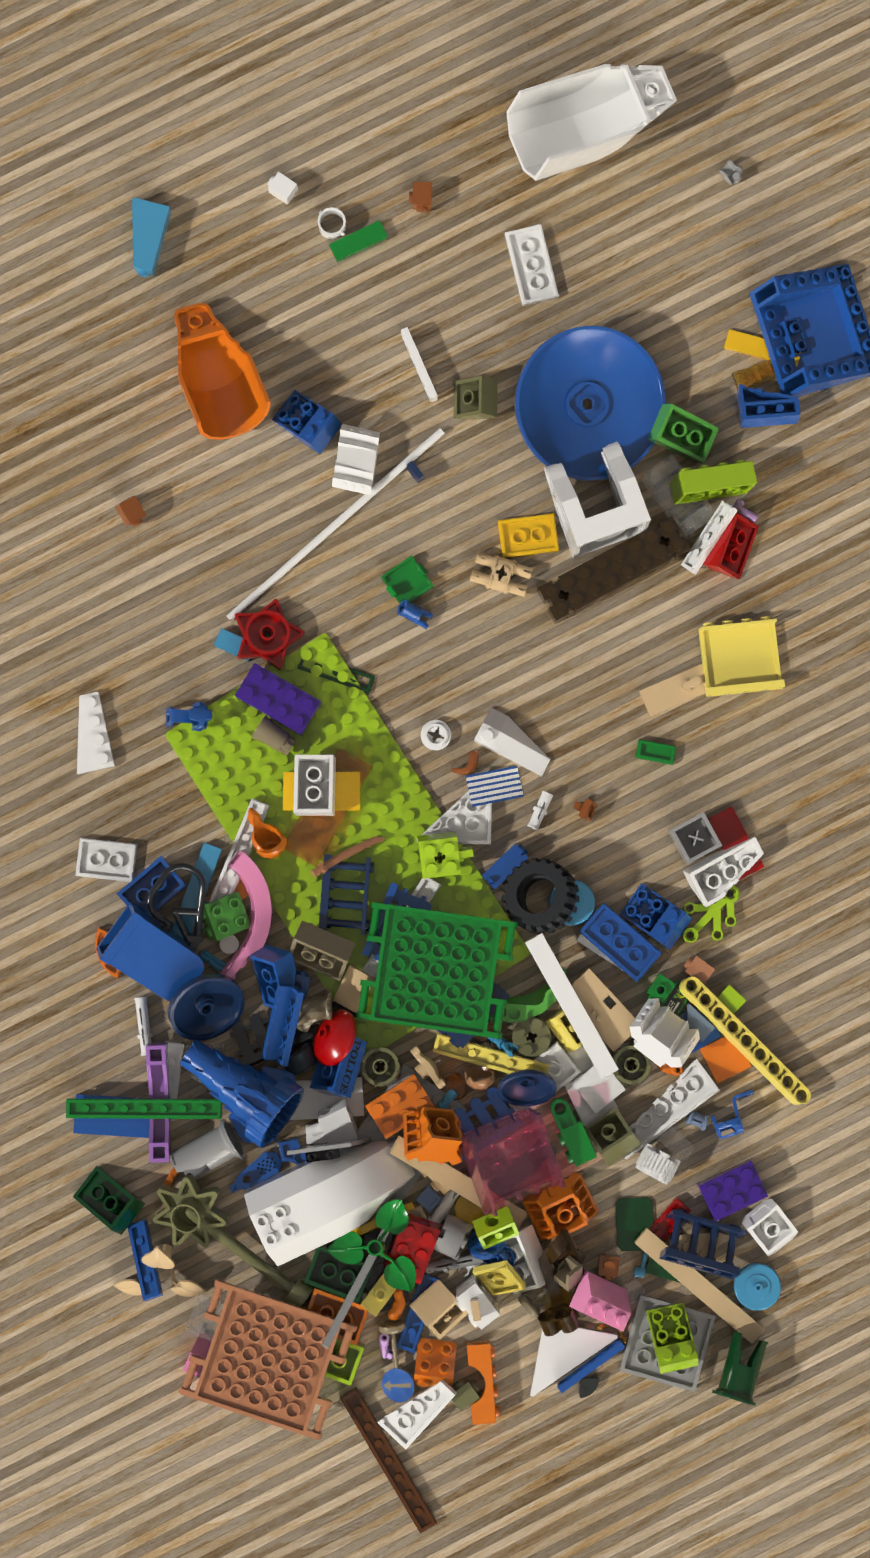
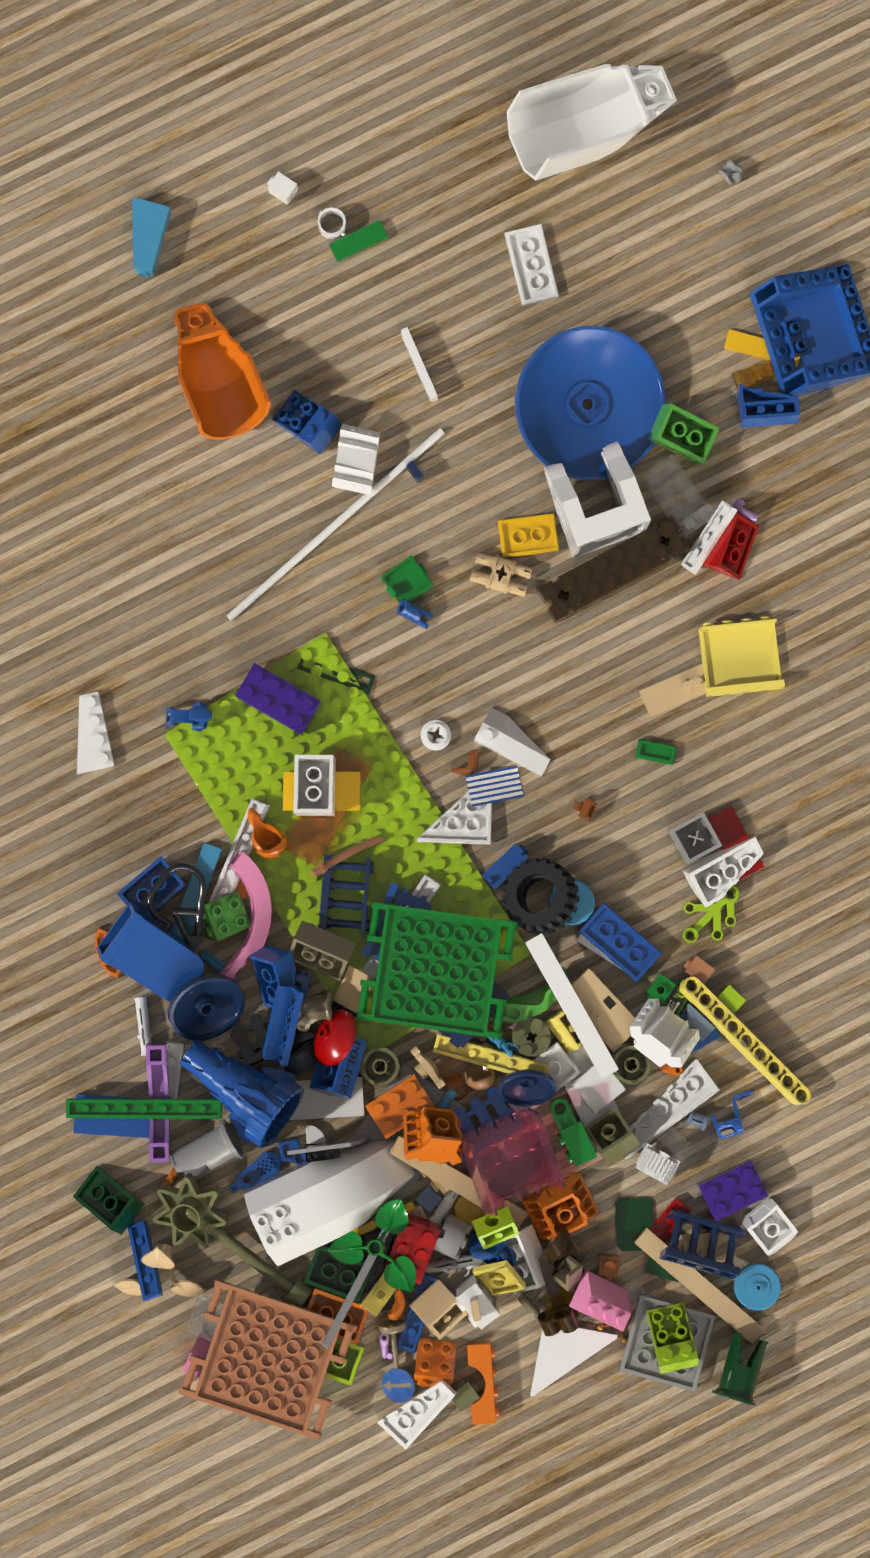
white tile [75,838,138,882] -> none
dark orange brick [114,496,147,527] -> none
dark azure tile [213,628,250,662] -> none
white tile [220,935,239,954] -> none
red plate [234,599,305,670] -> none
dark tan plant [251,715,296,756] -> none
white torso [310,1098,358,1143] -> none
reddish brown tile [340,1387,437,1534] -> none
dark orange brick [409,182,432,212] -> none
lime hinge [417,832,474,879] -> none
olive slope [454,375,497,419] -> none
white pin [527,791,553,831] -> none
blue tile [557,1339,625,1393] -> none
pearl dark grey tile [579,1377,599,1398] -> none
blue slope [619,883,692,950] -> none
dark azure hand [634,1252,648,1278] -> none
lime brick [670,460,757,505] -> none
orange tile [699,1036,751,1084] -> none

